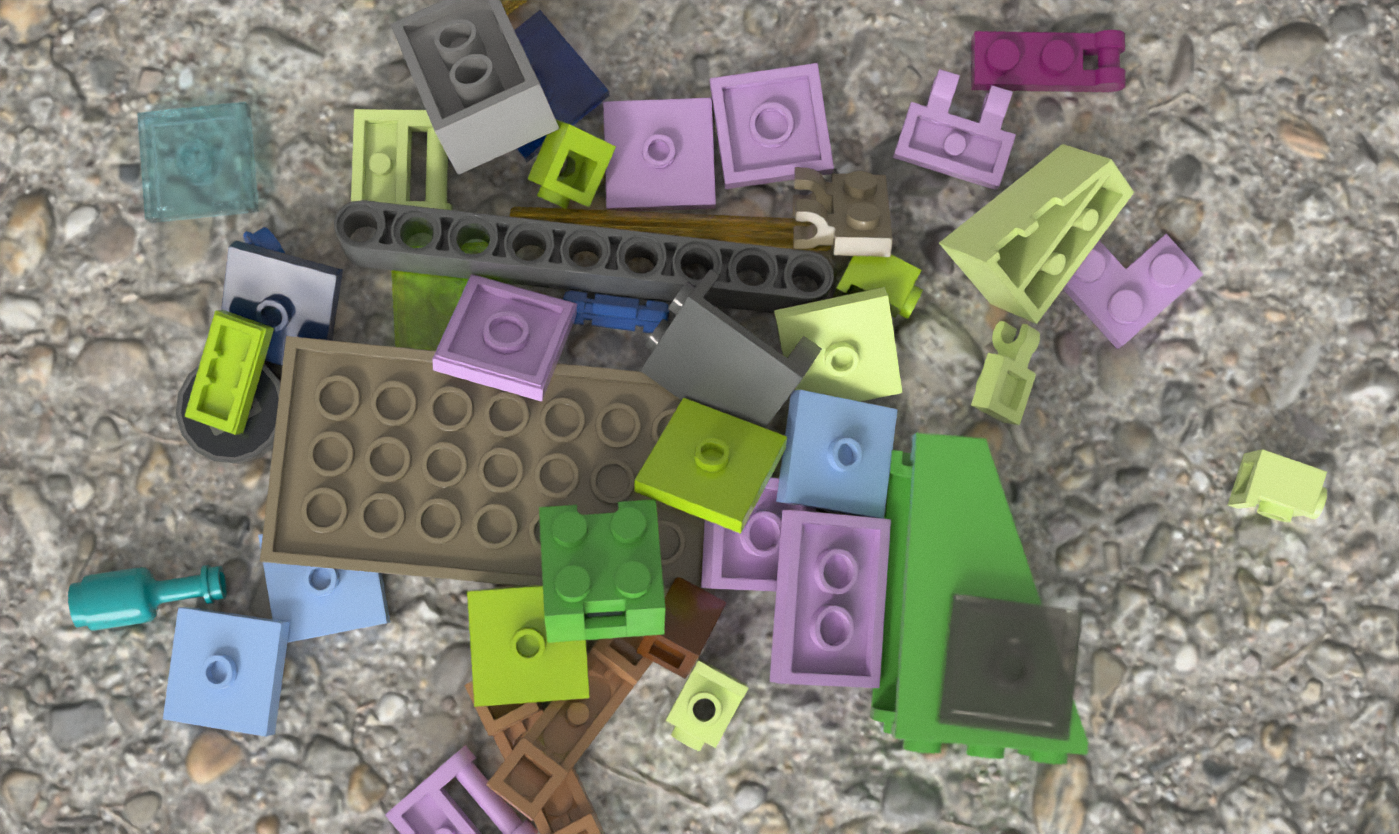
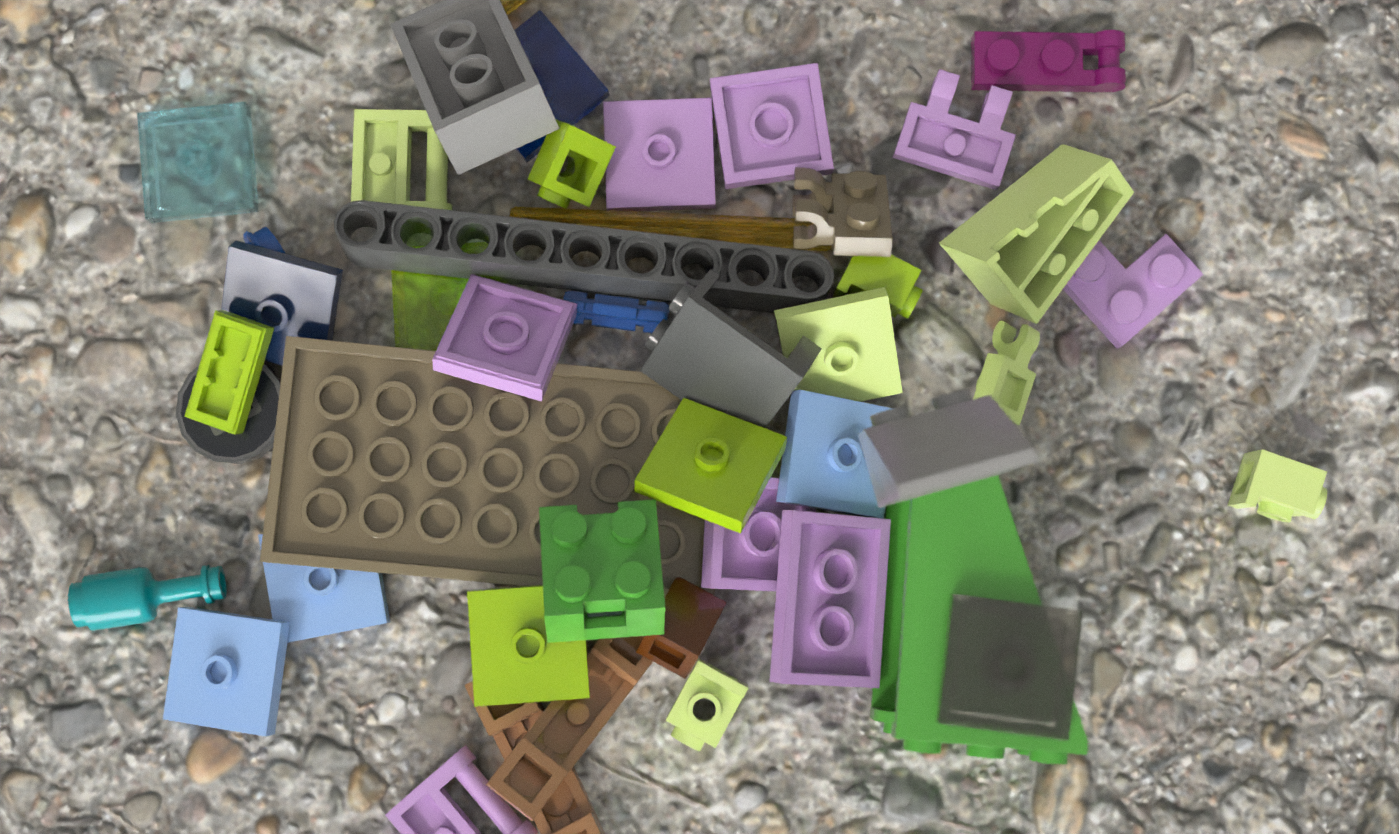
none -> light grey slope [858,389,1038,508]

